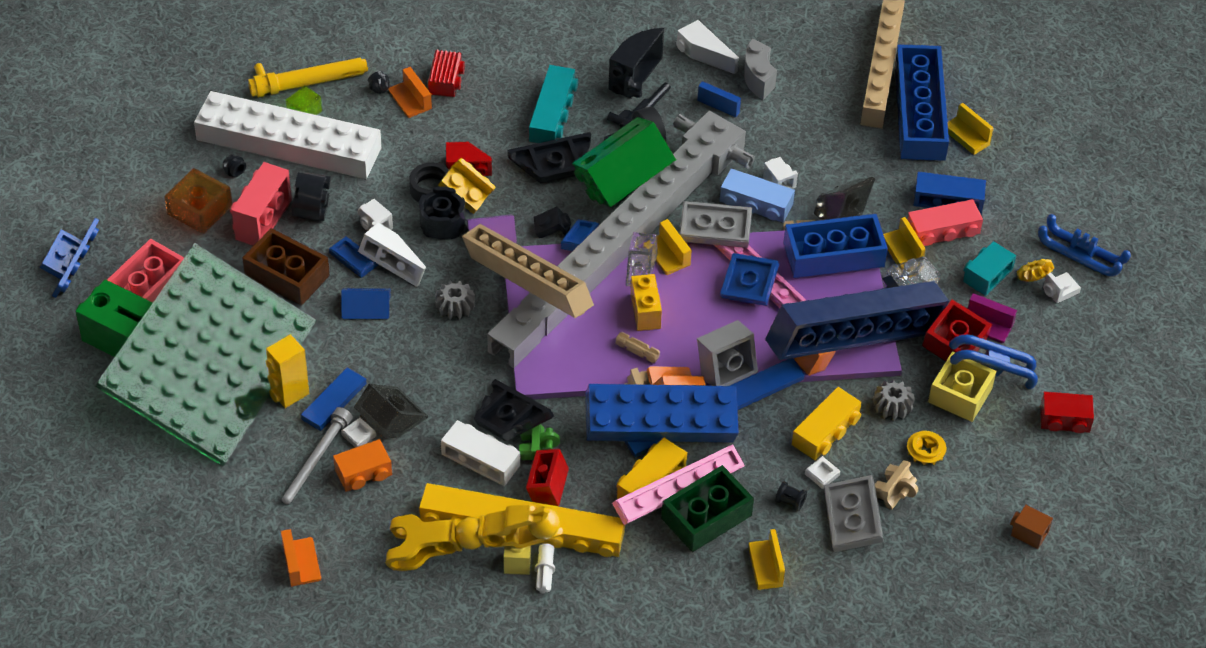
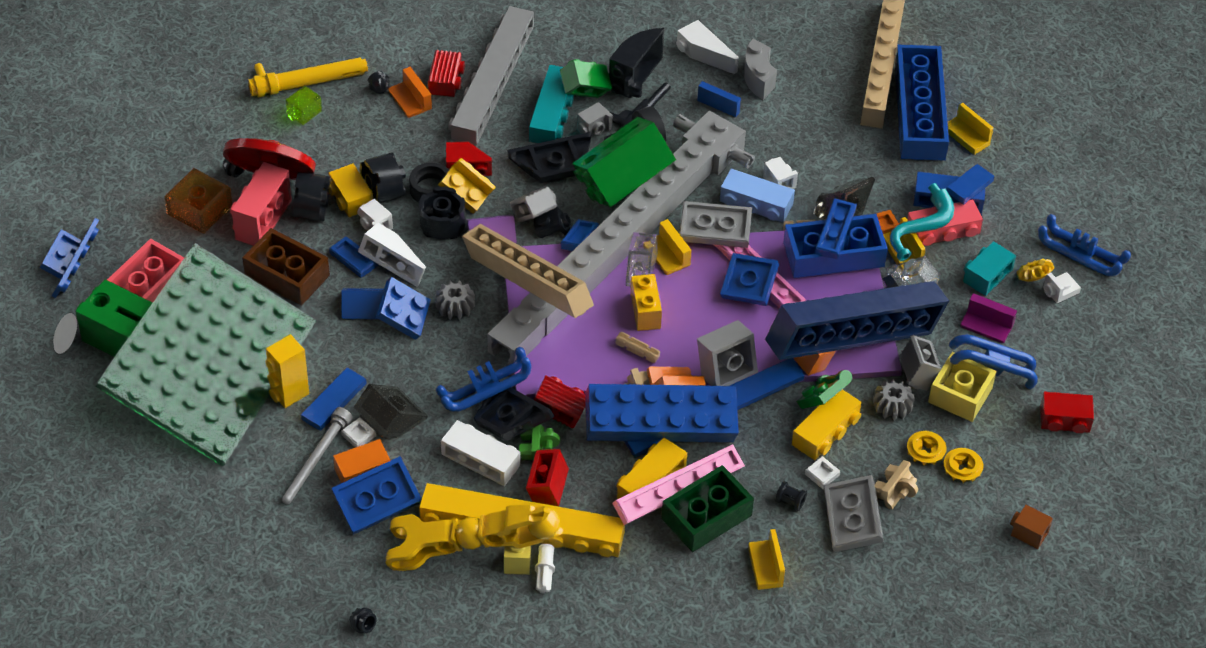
white brick [194,91,381,179] -> none
orange panel [281,529,321,587] -> none
red brick [922,299,992,361] -> none
none -> white sticker [53,313,77,354]
none -> red dish [223,138,316,180]
none -> yellow brick [328,163,373,217]
none -> blue plate [331,456,422,535]
none -> black plate [349,607,377,633]
none -> black brick [359,152,406,203]
none -> plate [376,277,431,339]
none -> blue piece [436,347,532,412]
none -> light grey brick [448,6,534,146]
none -> light grey brick [510,187,557,222]
none -> red brick [533,375,586,428]
none -> green brick [560,59,612,98]
none -> light grey brick [577,102,613,137]
none -> green plate [796,370,852,409]
none -> blue tile [815,198,857,260]
none -> orange plate [877,210,899,234]
none -> teal animal [890,183,954,262]
none -> light grey brick [899,335,942,391]
none -> yellow gear [943,448,983,483]
none -> blue tile [947,164,994,205]

